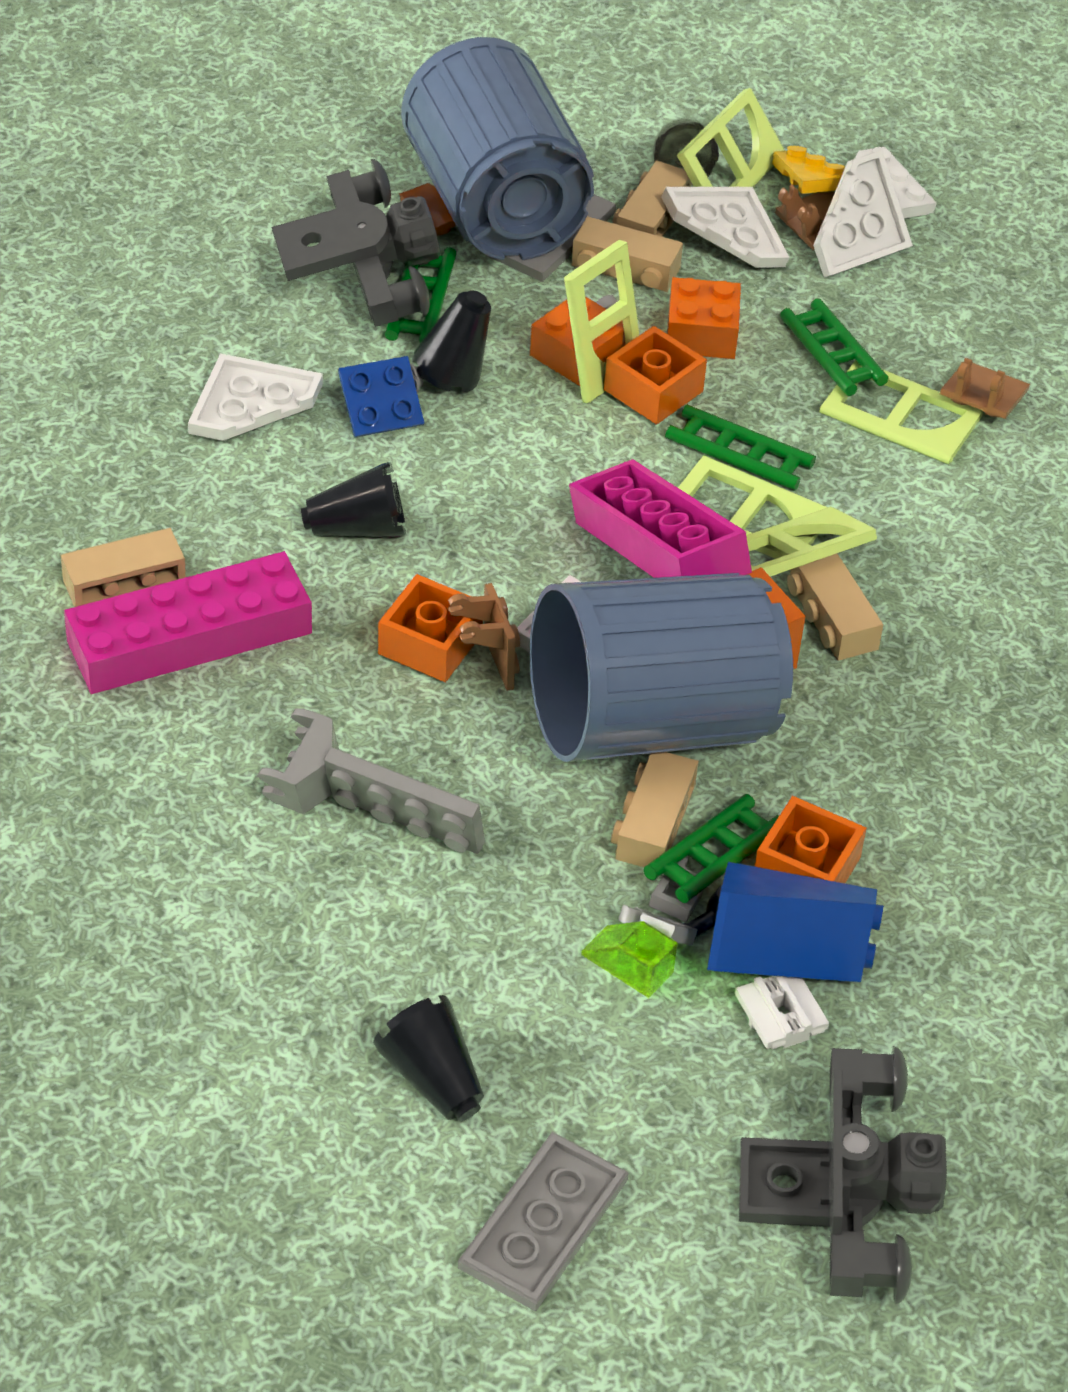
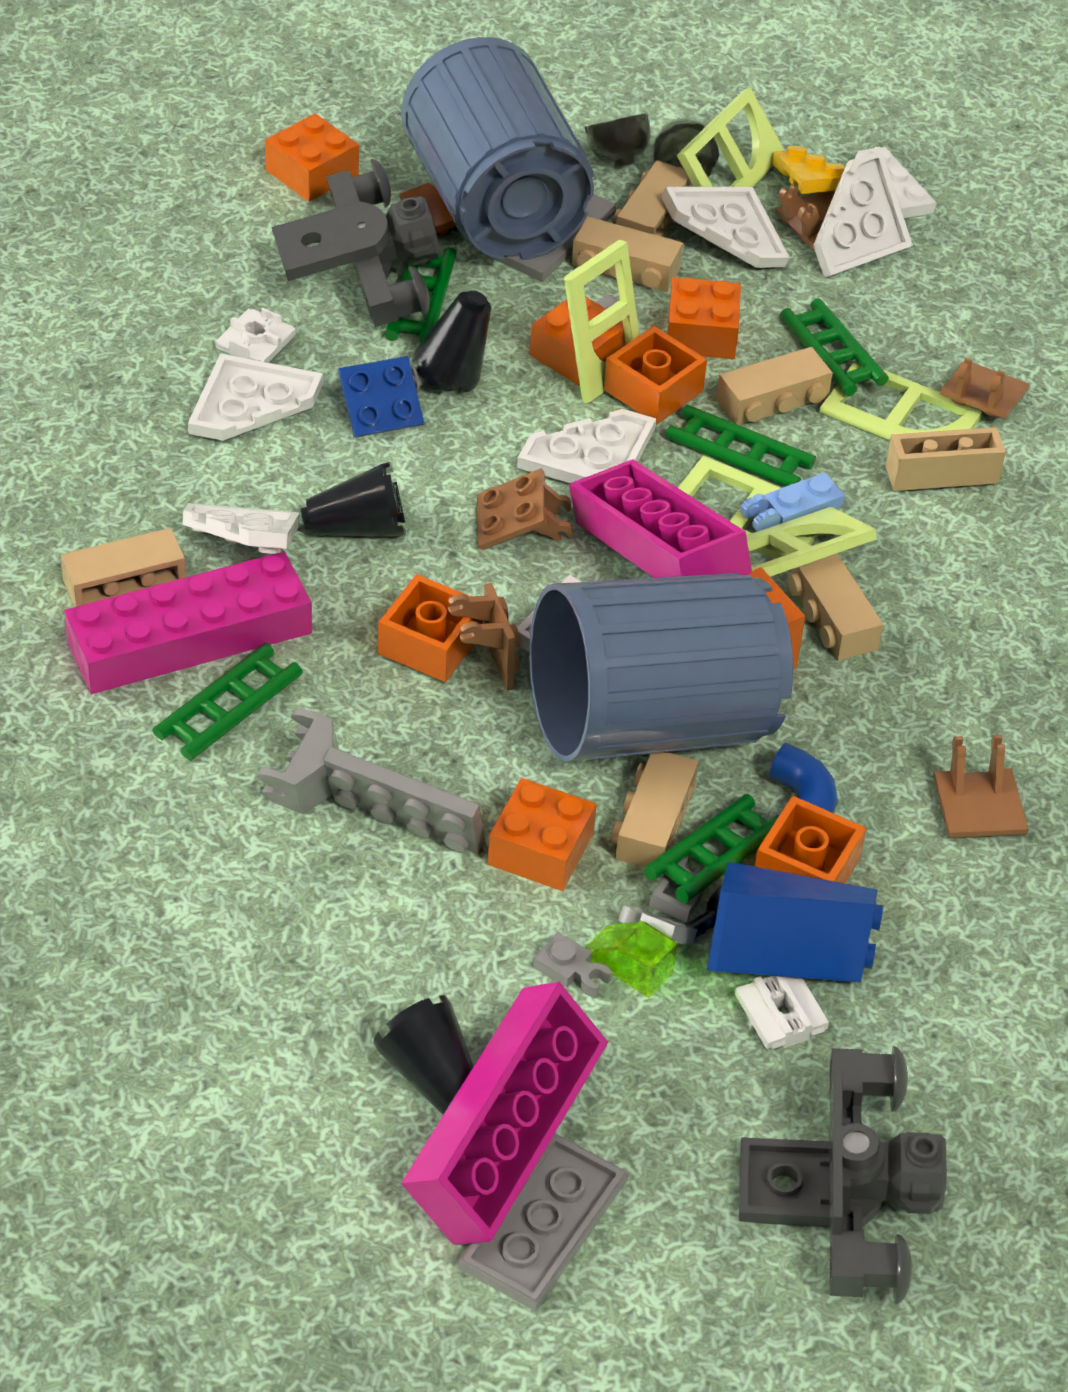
none -> green bar [153,643,303,761]
none -> white plate [183,503,300,554]
none -> white piece [215,308,296,363]
none -> orange brick [265,113,359,202]
none -> dark pink brick [401,981,609,1245]
none -> medium nougat plate [477,468,573,550]
none -> orange brick [487,777,597,891]
none -> white plate [517,409,656,483]
none -> light grey plate [533,932,612,998]
none -> clear smoke cylinder [585,113,651,167]
none -> tan brick [716,347,833,425]
none -> light blue hinge [740,473,845,532]
none -> blue cylinder [770,743,838,813]
none -> tan brick [885,427,1006,491]
none -> medium nougat plate [933,735,1028,838]

